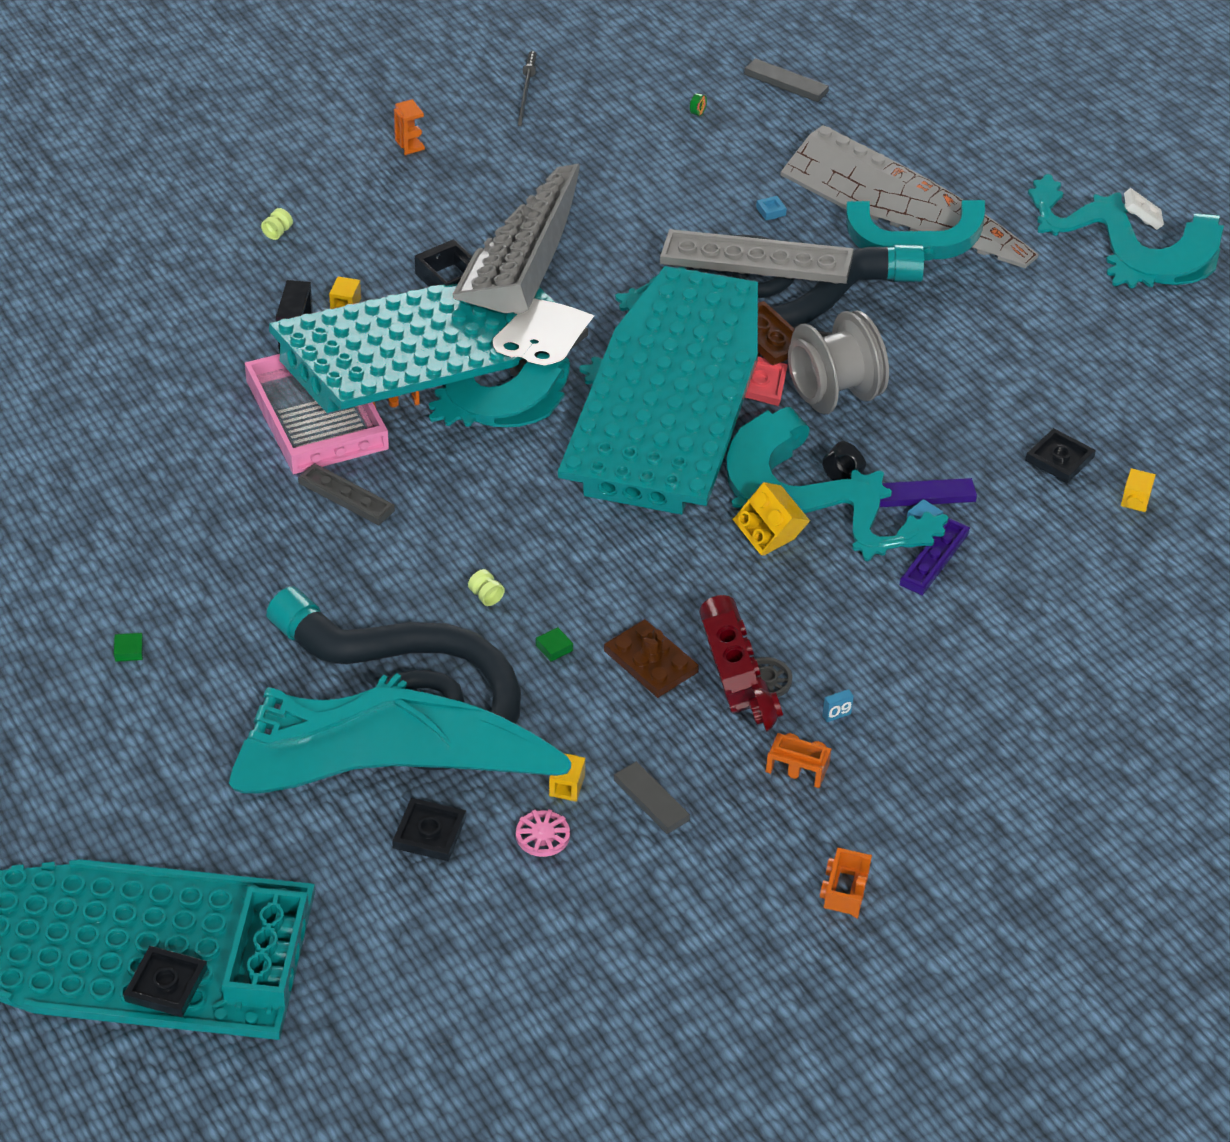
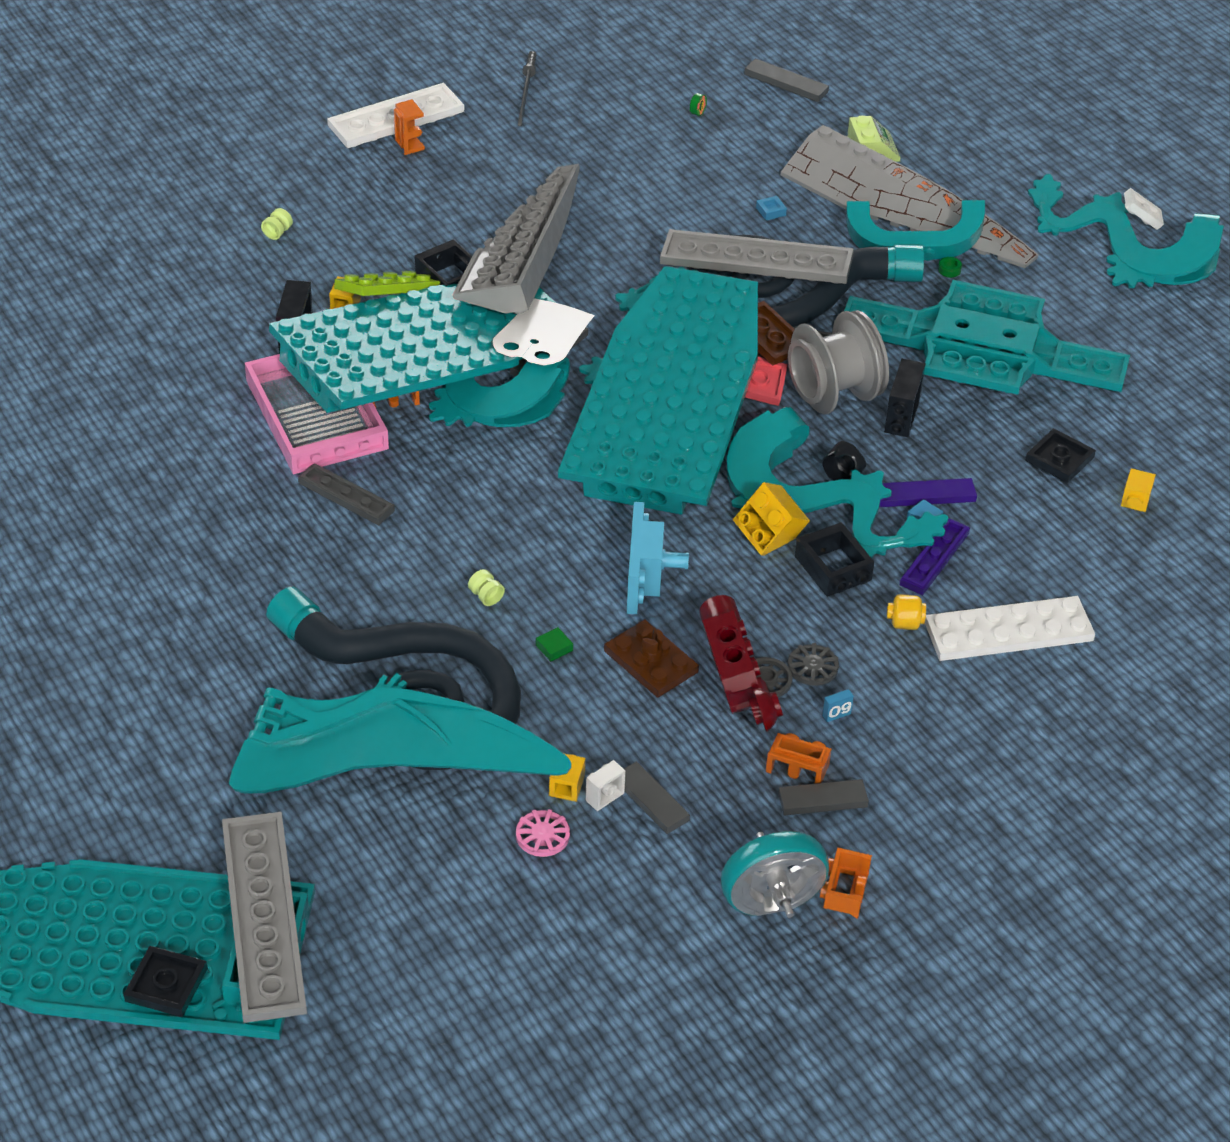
green tile [114,633,143,662] -> none
black plate [392,798,466,862] -> none
none -> light grey plate [222,812,307,1023]
none -> white plate [327,83,464,148]
none -> lime plate [334,271,440,296]
none -> white piece [586,760,625,811]
none -> medium azure brick [627,502,689,614]
none -> flat silver wheel [721,831,829,918]
none -> dark grey tile [778,779,869,816]
none -> dark grey wheel [788,643,839,686]
none -> black window [795,522,874,597]
none -> teal piece [844,280,1130,395]
none -> yellowish green slope [847,115,900,162]
none -> black window [884,358,926,438]
none -> yellow head [887,594,926,630]
none -> white plate [925,596,1095,661]
none -> green tile [938,257,962,278]

